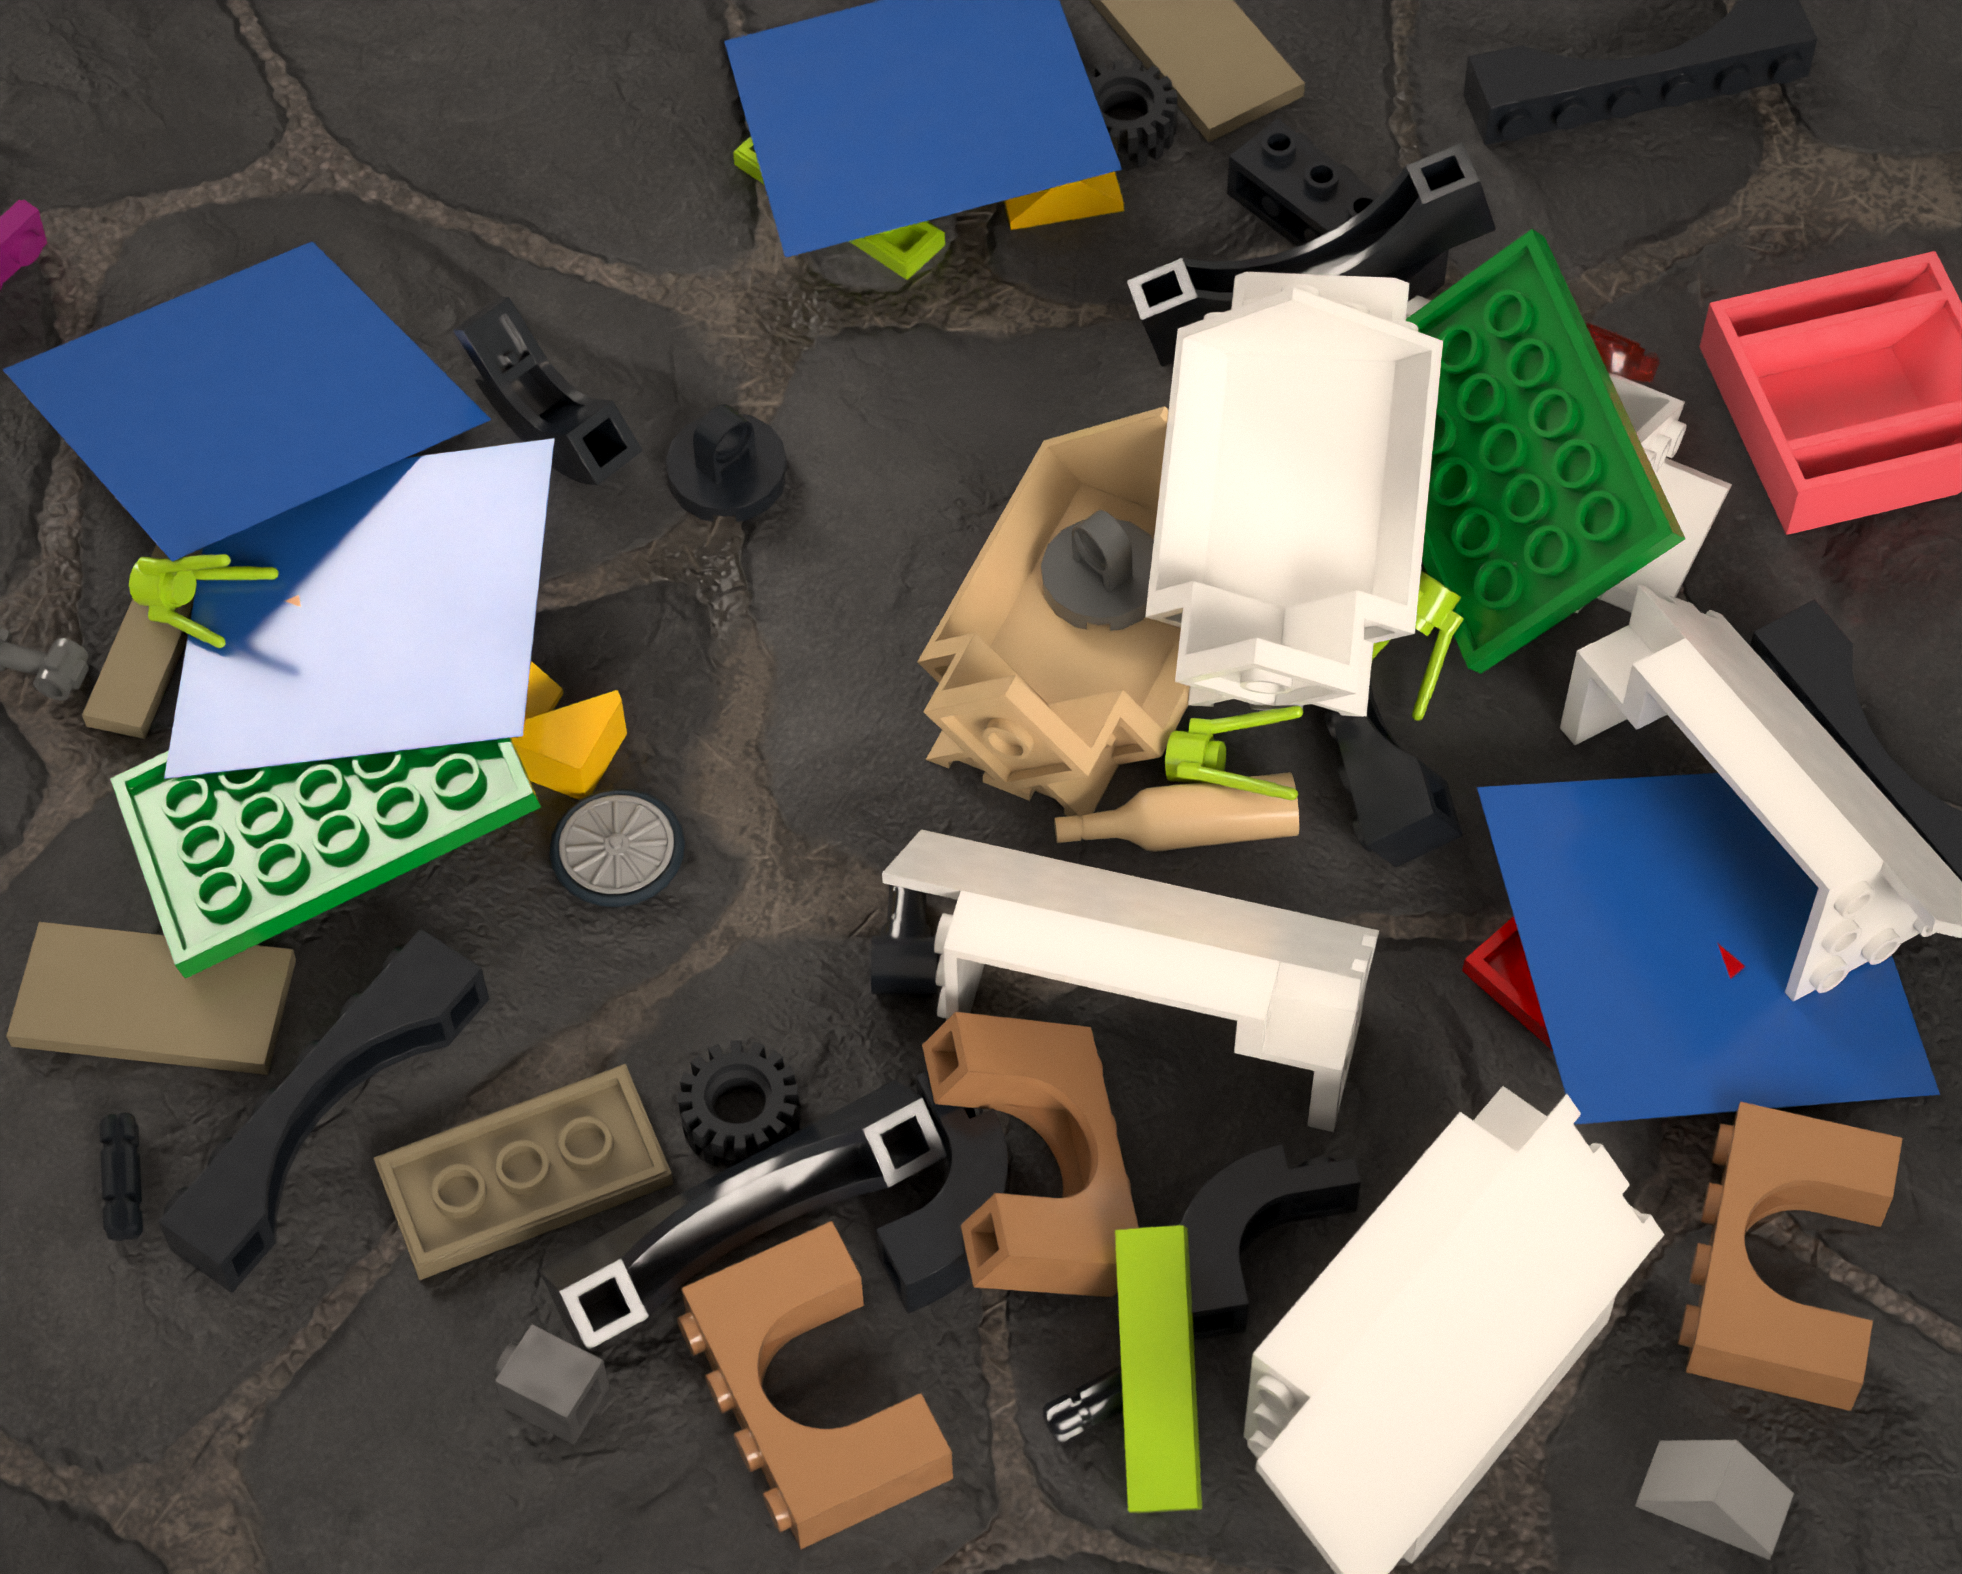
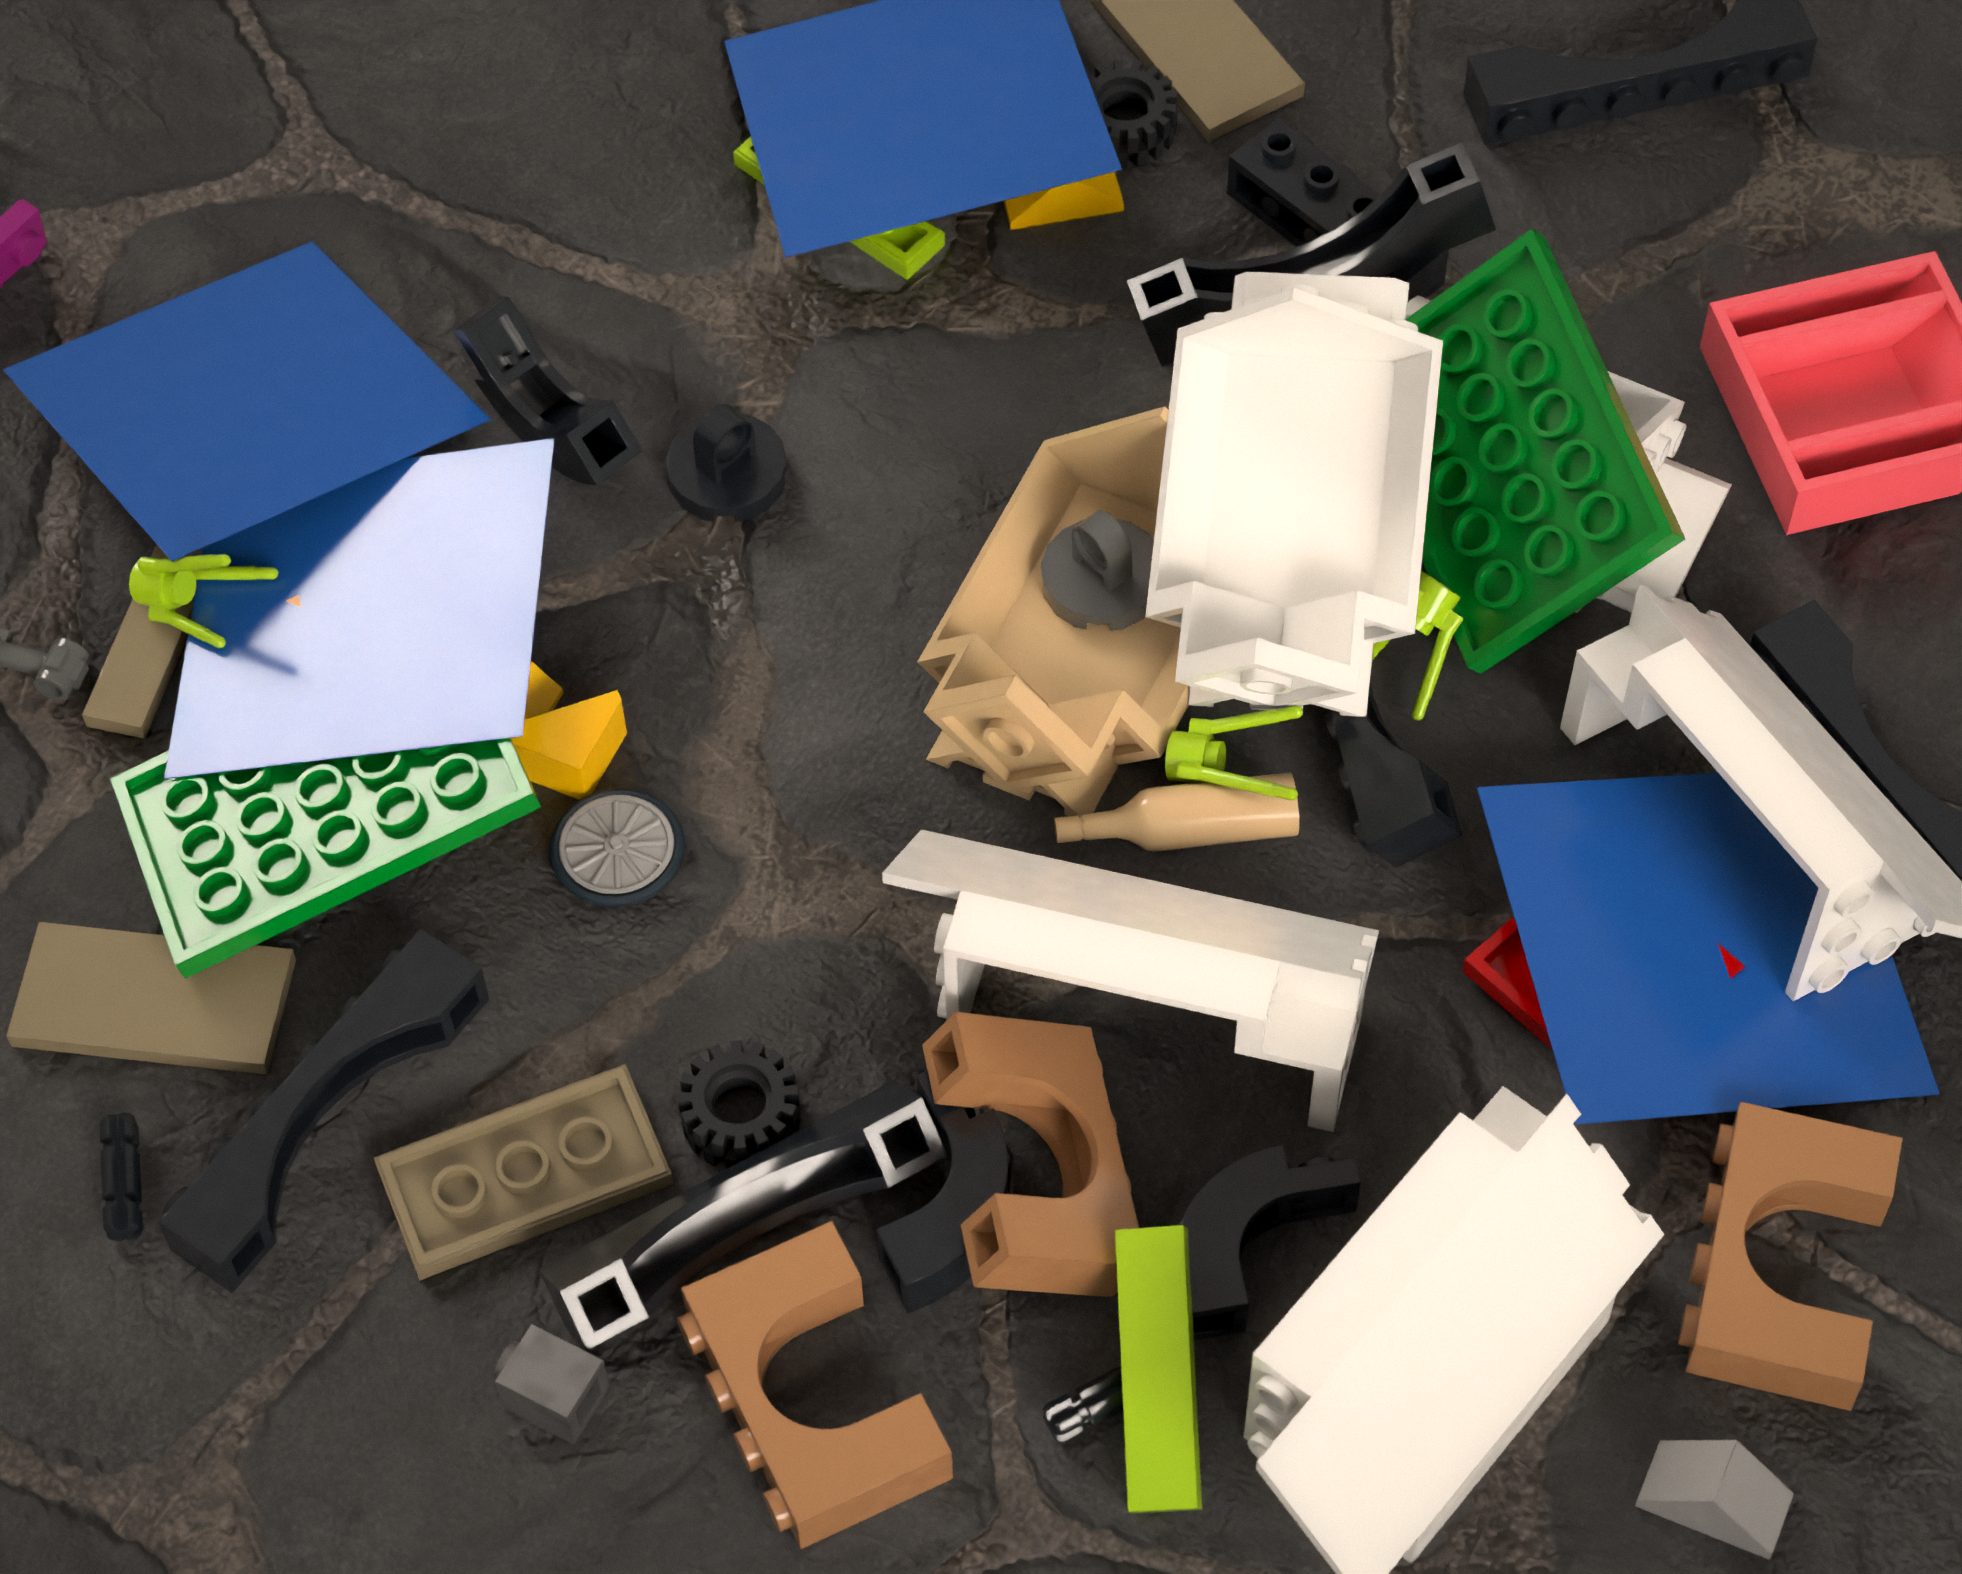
black pin [871,885,939,995] -> none
clear red tile [1586,323,1660,382] -> none

